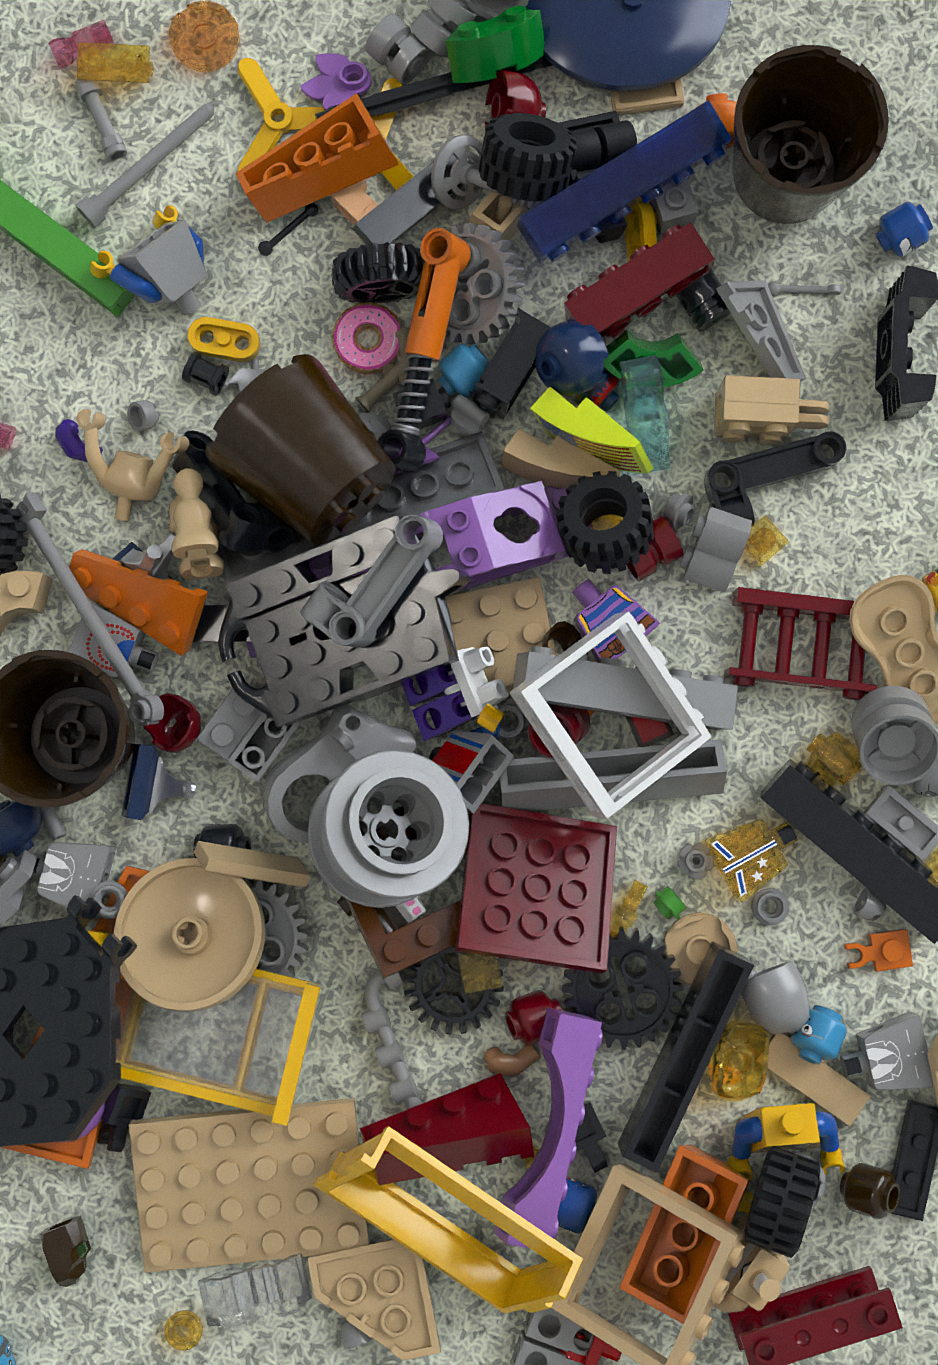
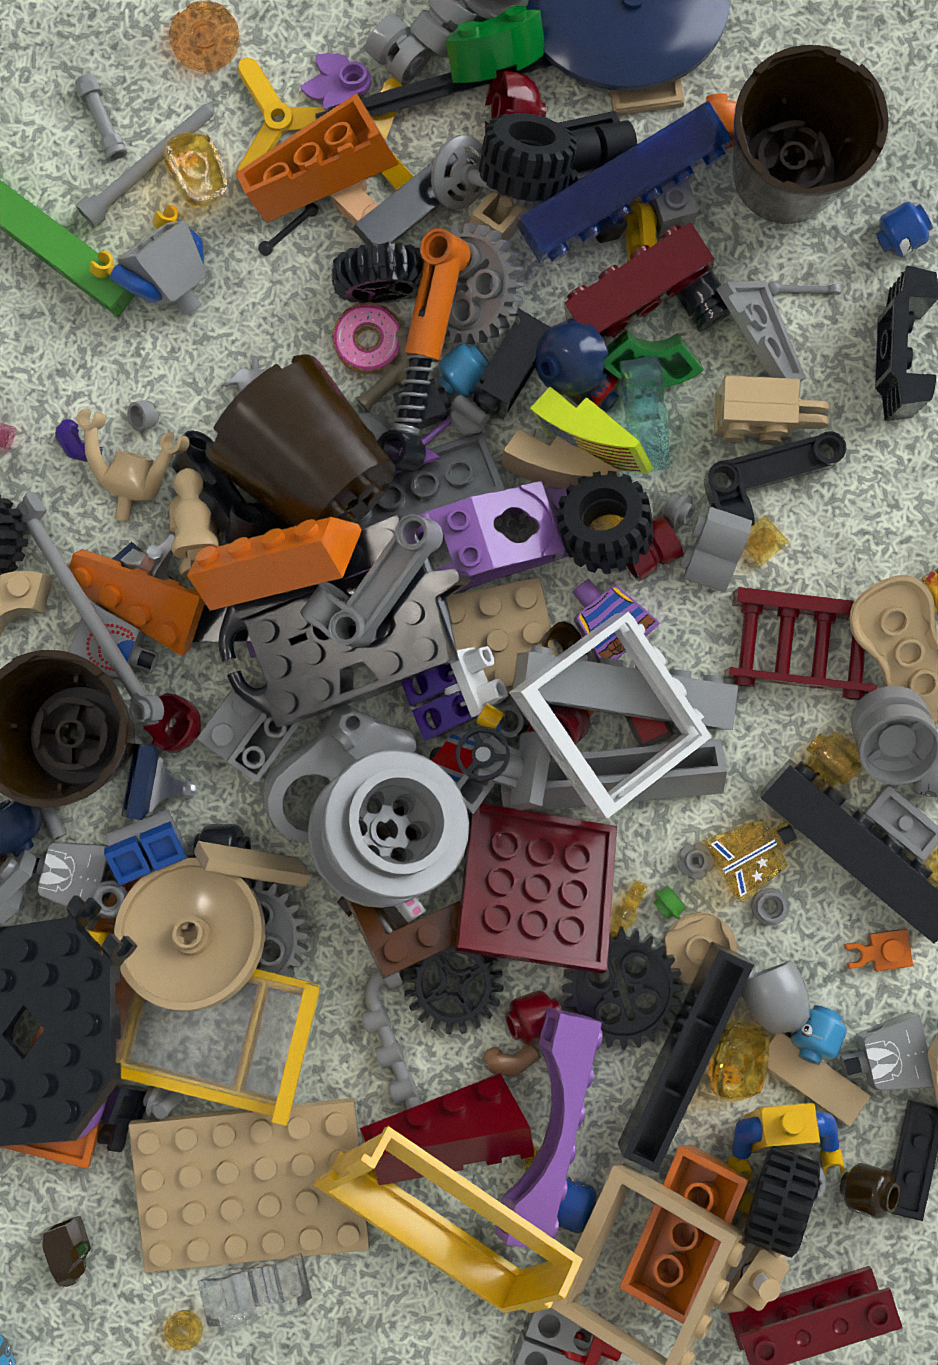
clear pink bar [48,19,115,68] -> none
clear yellow hinge [77,42,154,83] -> none
black bush [182,352,229,396] -> none
yellow plate [188,317,261,362] -> none
tan plate [308,1239,441,1361] -> none
light grey hinge [341,1320,373,1350] -> none
clear yellow plate [458,953,502,994] -> none
black plate [575,1101,608,1173] -> none
light grey hinge [853,888,886,921] -> none
none -> blue hips [104,809,186,886]
none -> light grey plate [143,1086,184,1119]
none -> clear yellow piece [164,132,228,209]
none -> orange slope [187,517,362,611]
none -> light grey piece [456,727,551,810]

